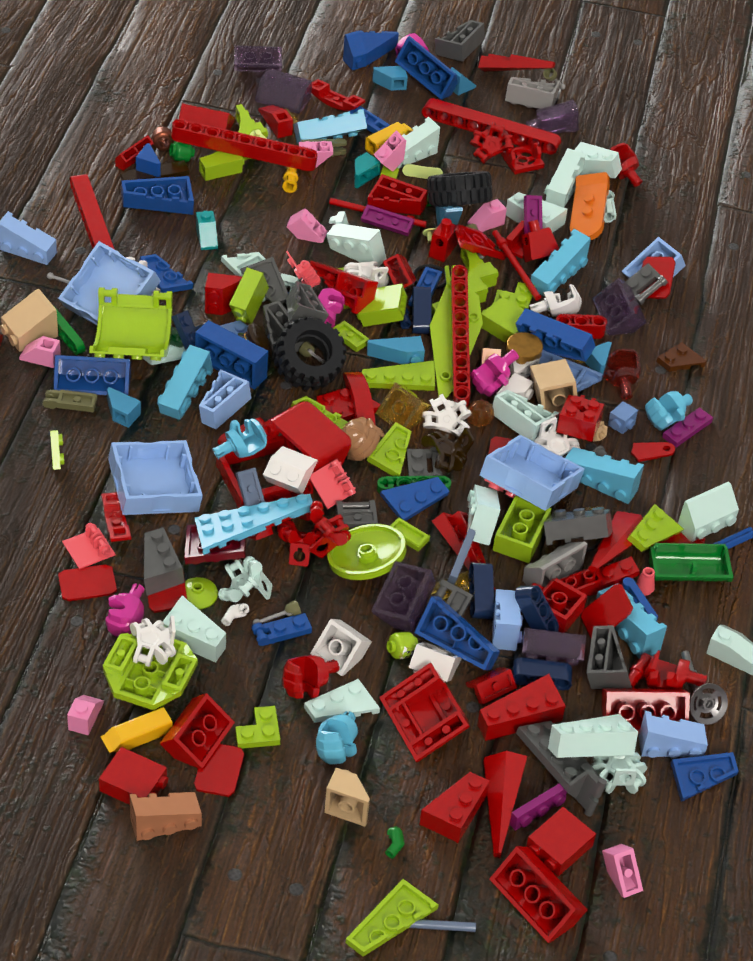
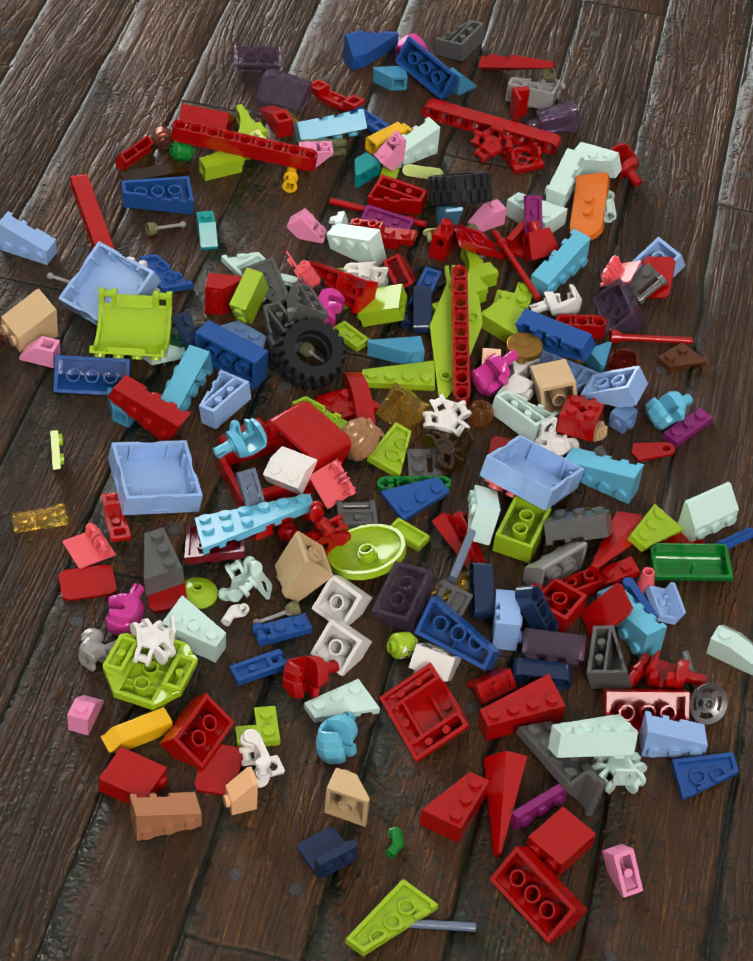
olive hinge [42,390,98,412] -> none
green beam [55,308,85,355] -> none
blue slope [136,143,161,177] -> none
dark brown piece [238,323,270,351] -> none
none -> clear yellow plate [11,503,69,533]
none -> light grey animal [78,628,116,672]
none -> red wedge [108,375,191,441]
none -> hinge [145,221,186,236]
none -> light nougat slope [223,767,258,815]
none -> blue plate [229,649,287,686]
none -> white piece [239,729,285,788]
none -> tan slope [275,531,333,602]
none -> dark blue bracket [297,827,358,880]
none -> white slope [311,575,372,625]
none -> red slope [349,218,418,250]
none -> red panel [509,86,530,123]
none -> light blue slope [580,366,648,408]
none -> coral hinge [600,256,642,287]
none -> red piece [609,330,694,344]
none -> light blue bracket [645,582,686,625]

